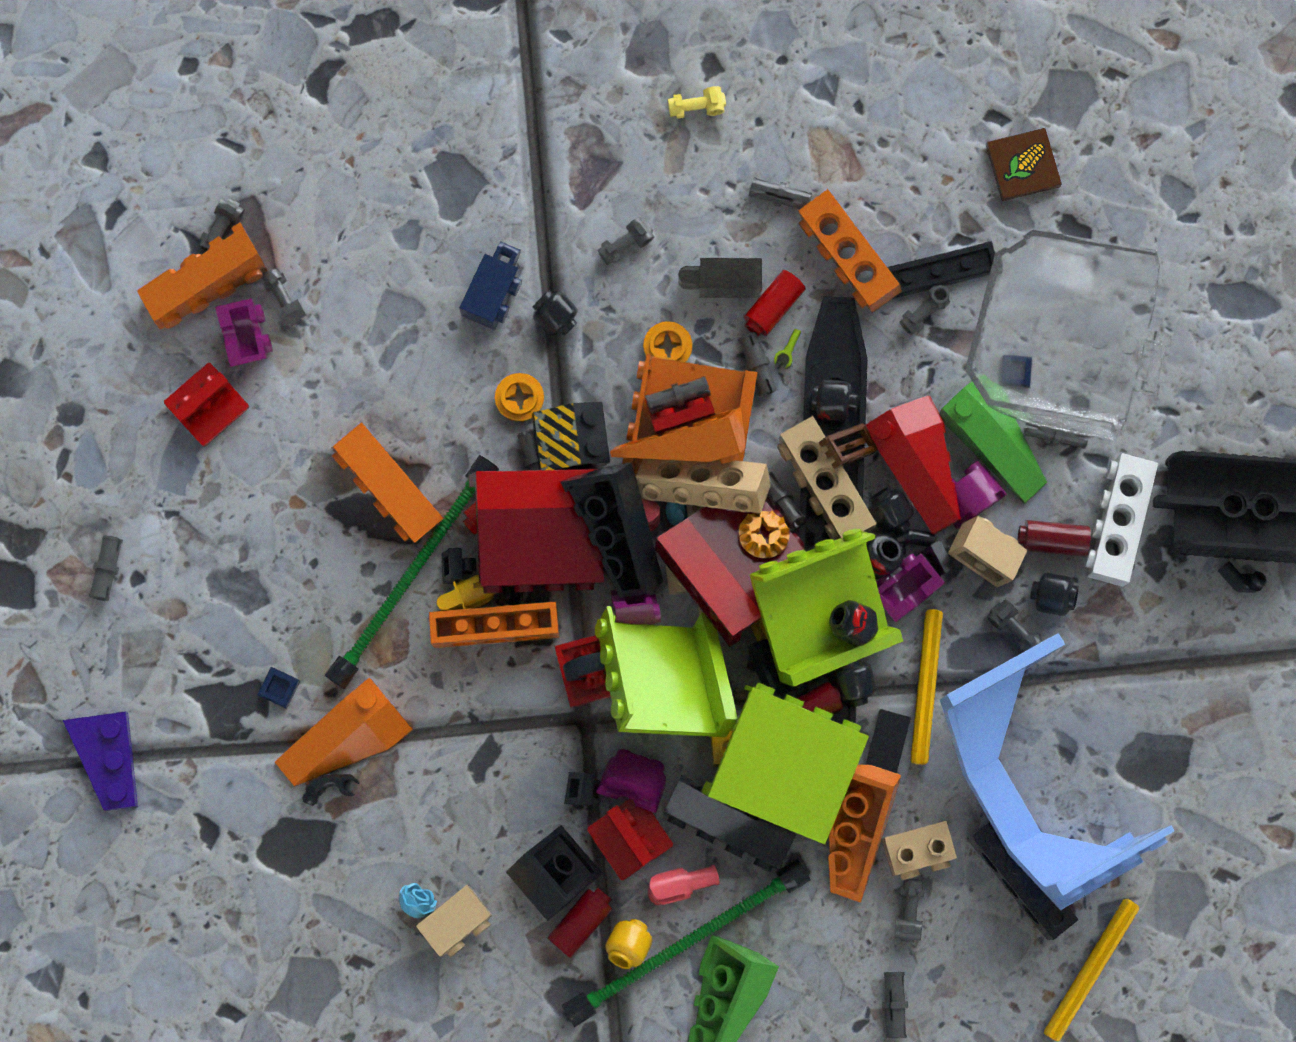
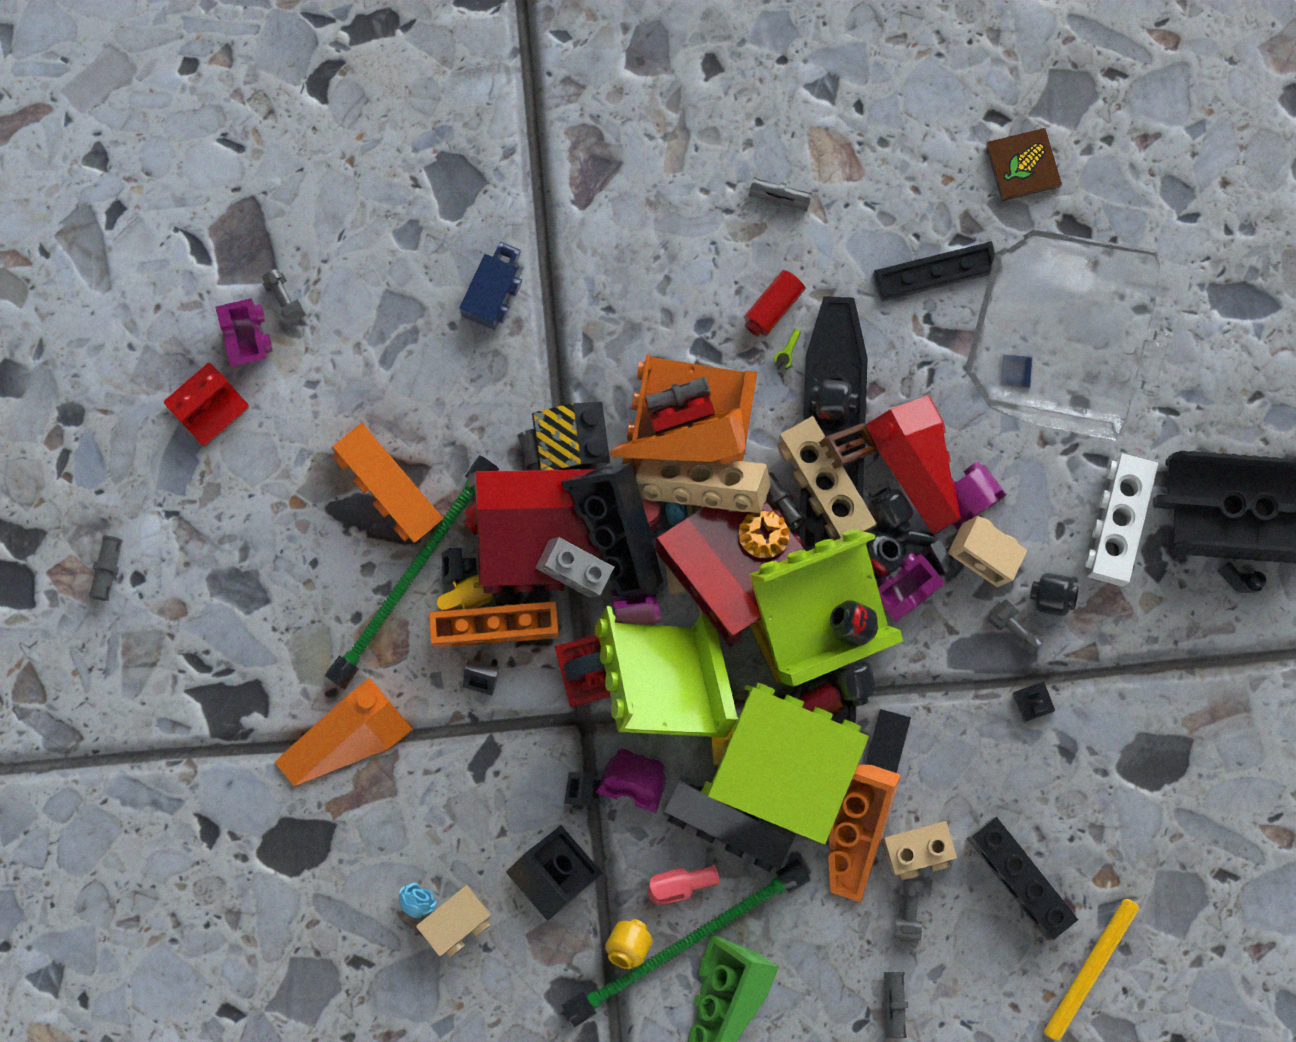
dark purple wing [63,711,138,811] -> none
orange wedge [137,222,268,329] -> none
dark grey bar [199,198,245,251] -> none
dark blue tile [257,667,301,709] -> none
black piece [302,773,360,806] -> none
light orange gear [495,373,544,422] -> none
black head [532,290,578,336] -> none
dark red brick [547,887,612,958] -> none
red bracket [587,798,673,881] -> none
dark grey bar [597,217,655,265] -> none
light orange gear [643,321,692,362] -> none
light yellow bar [668,86,726,119] -> none
clear smoke brick [678,258,762,298] -> none
dark grey pin [738,332,778,397] -> none
black tile [746,639,800,700] -> none
orange brick [798,189,902,313] -> none
dark grey bar [900,285,950,335] -> none
yellow axle [910,609,943,765] -> none
bright green wedge [939,374,1047,504] -> none
light blue panel [940,633,1175,910] -> none
dark red brick [1017,520,1091,557] -> none
dark grey pin [1024,416,1090,449] -> none
none -> black tile [462,654,499,696]
none -> light grey brick [536,537,614,598]
none -> black tile [1013,681,1055,722]

